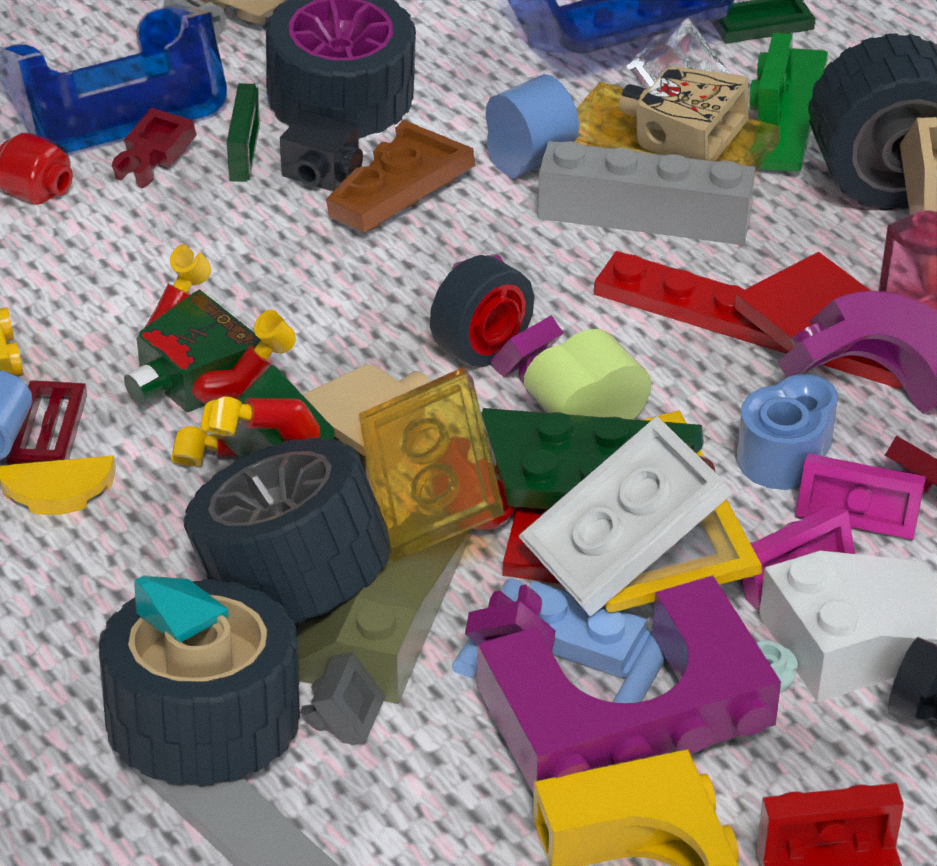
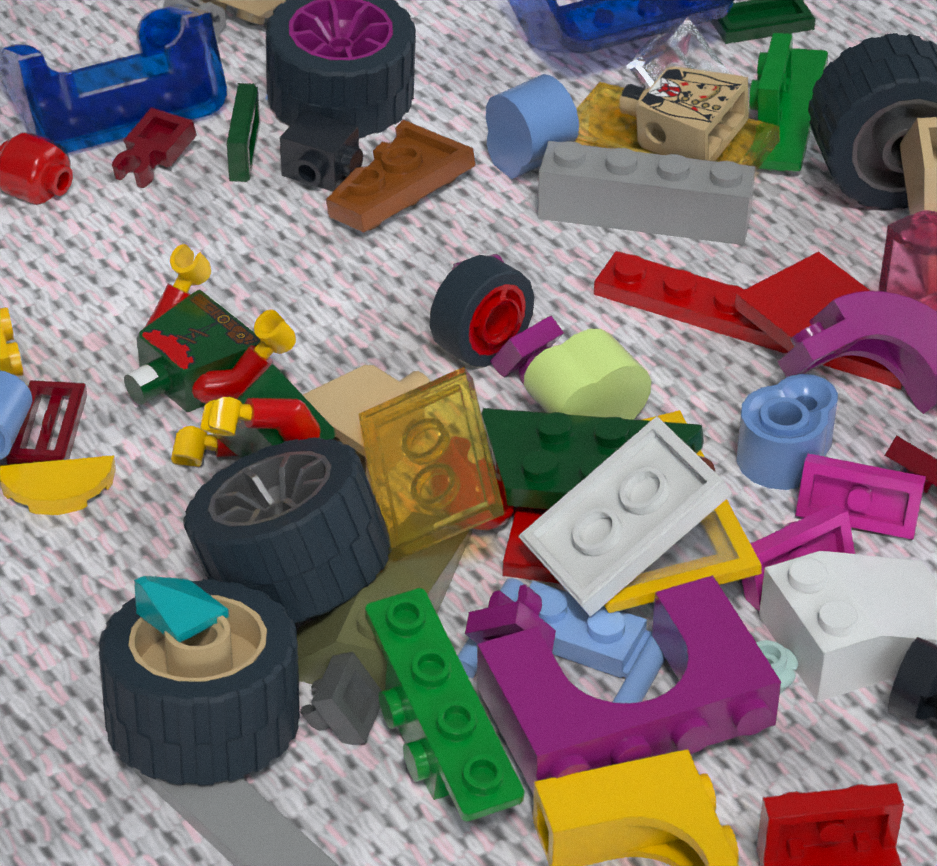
none -> green bracket [365,588,525,822]

